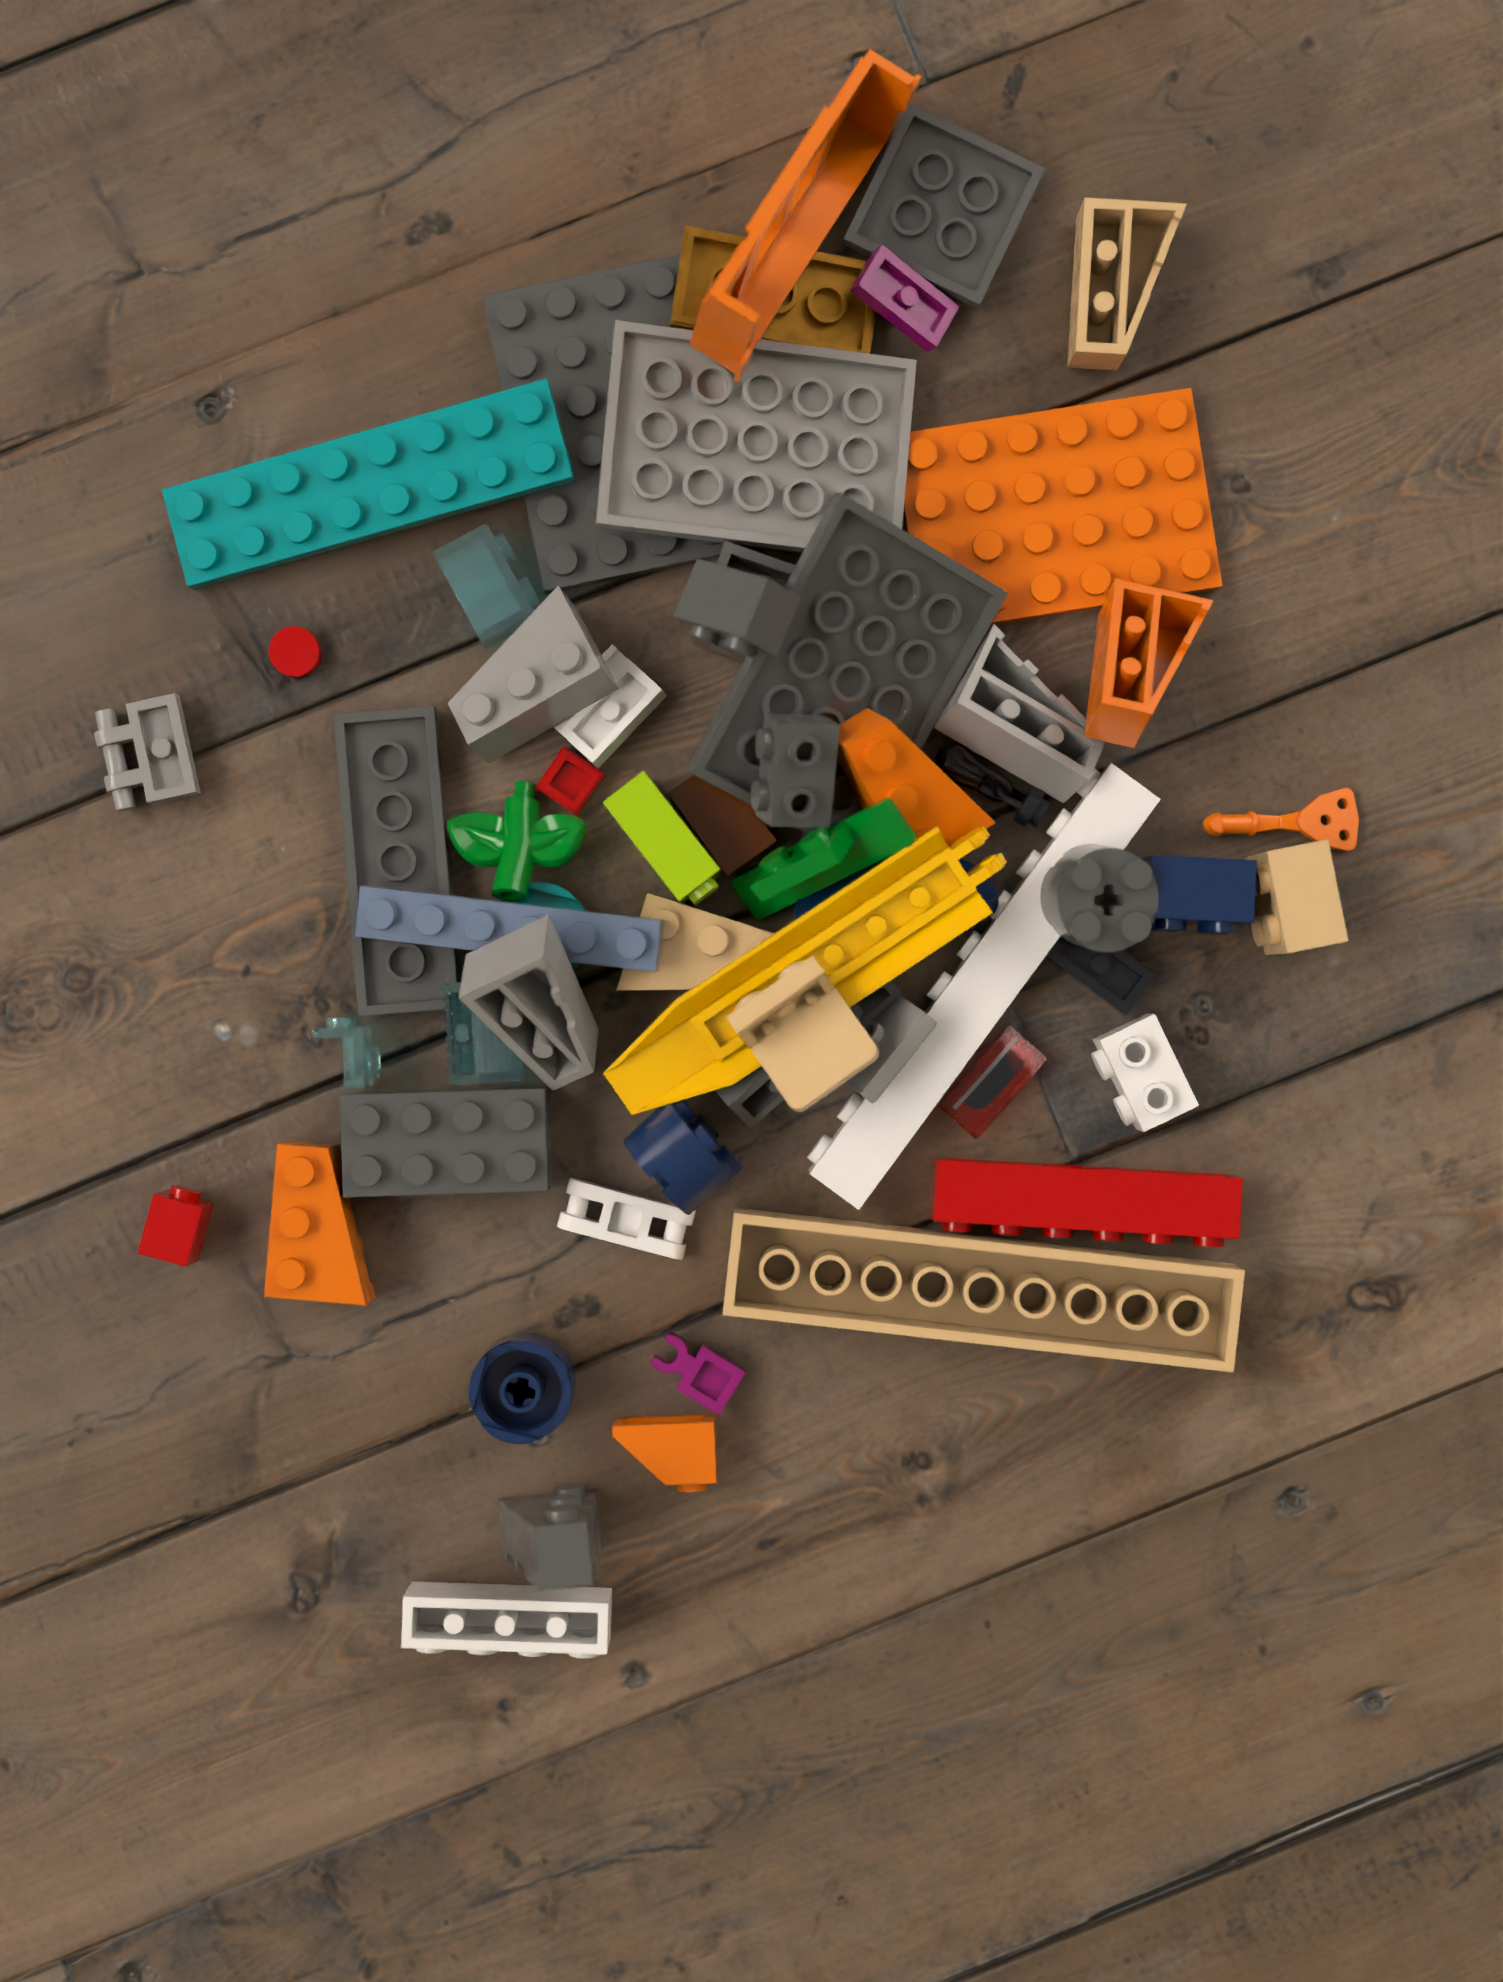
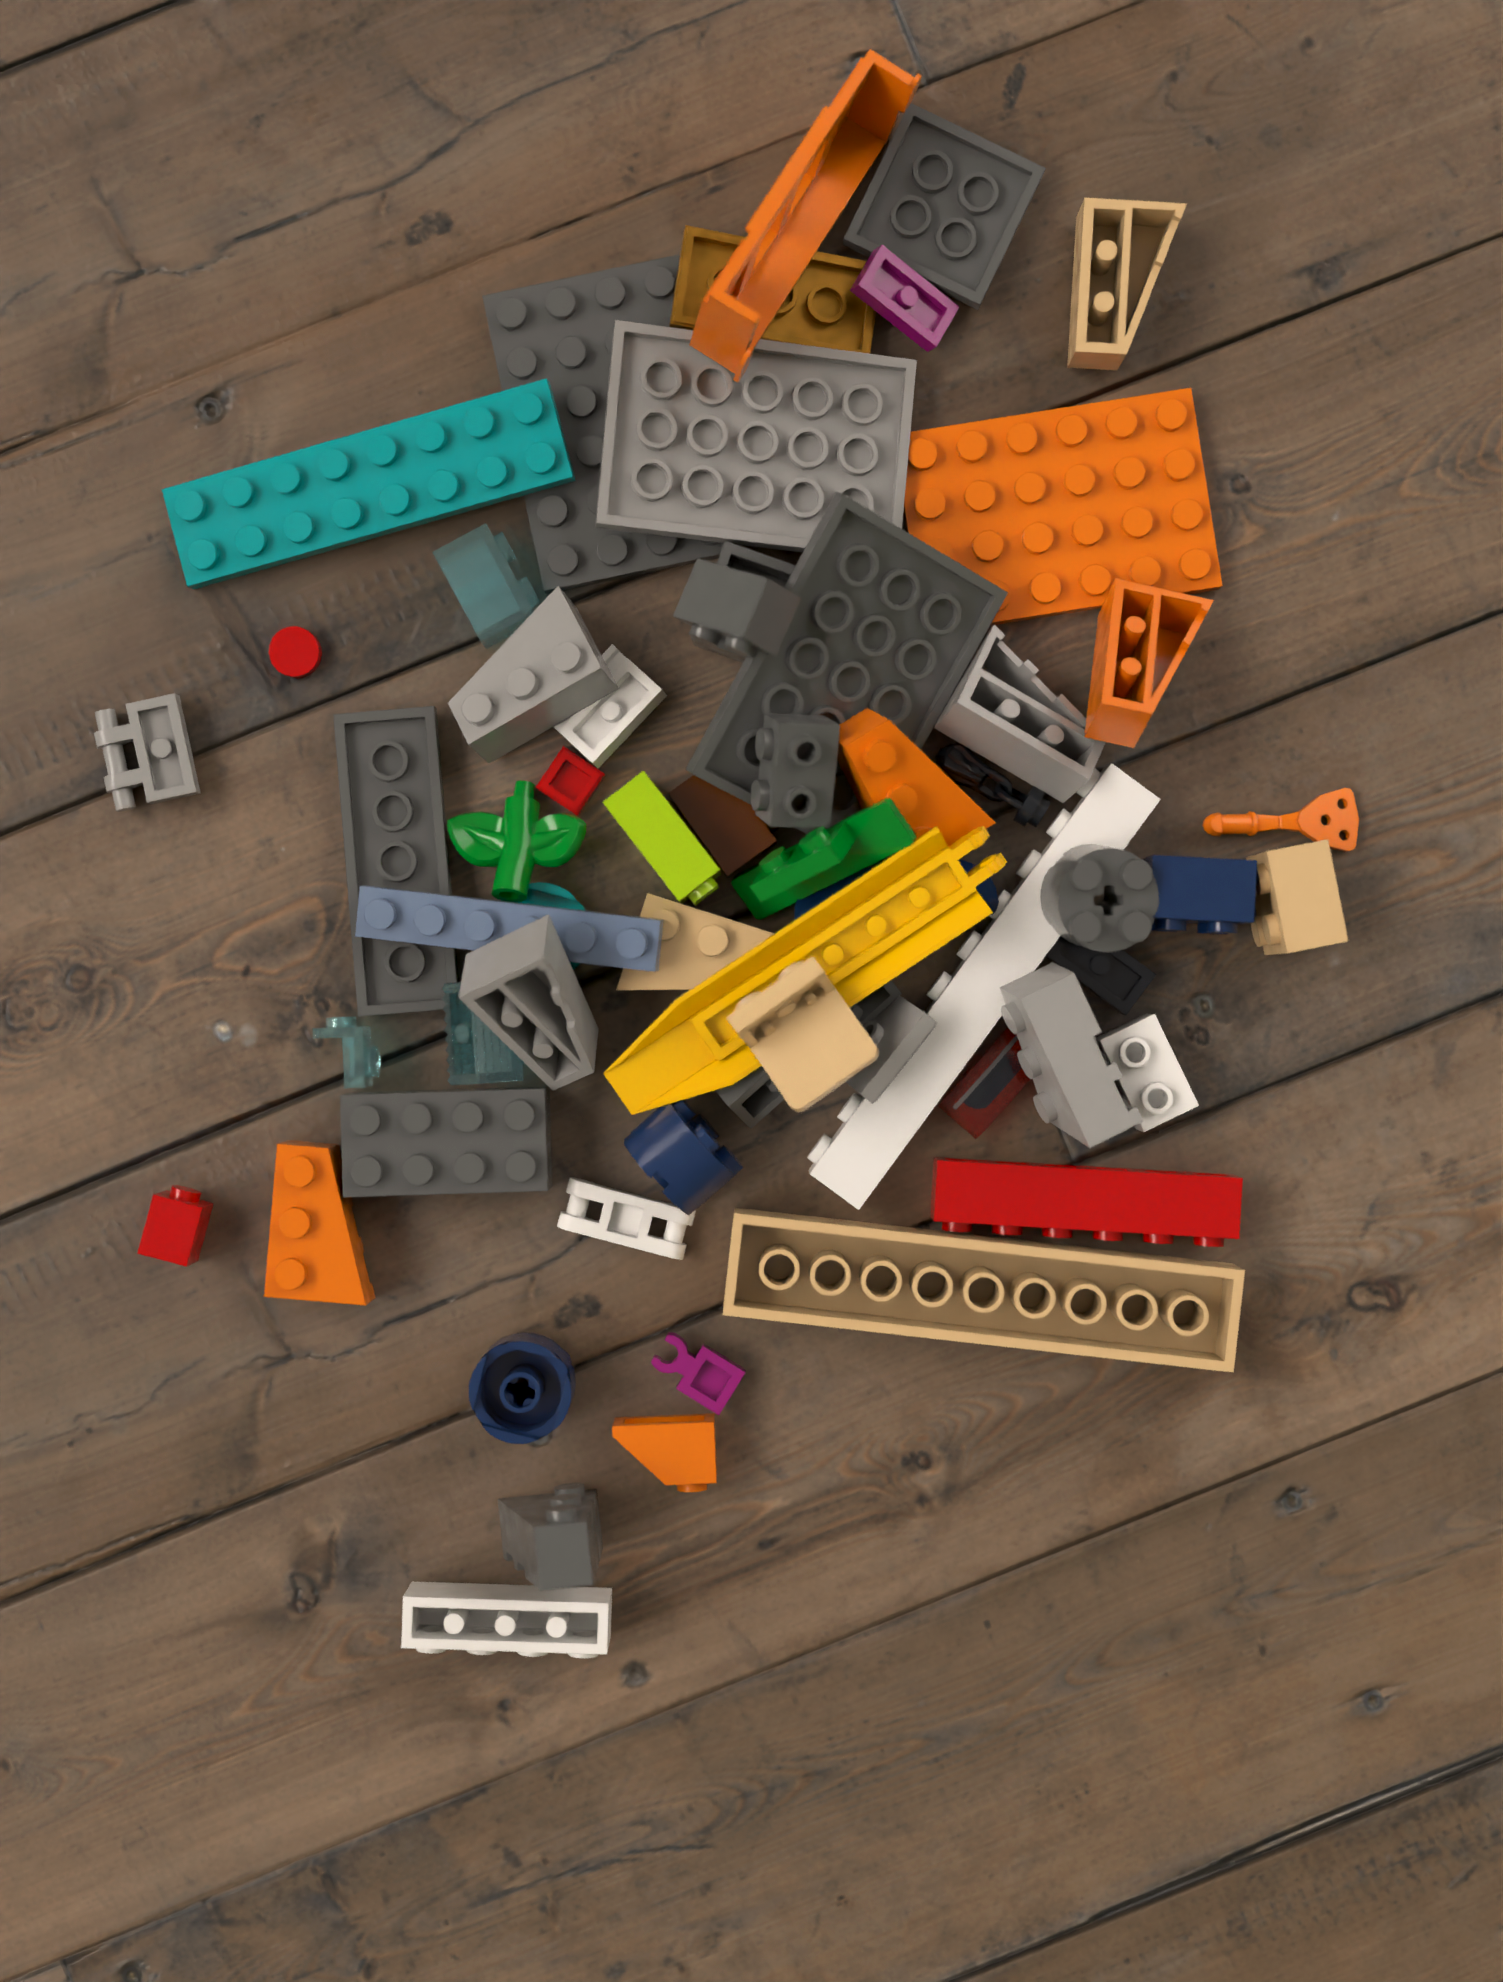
none -> light grey wedge [1000,962,1144,1148]

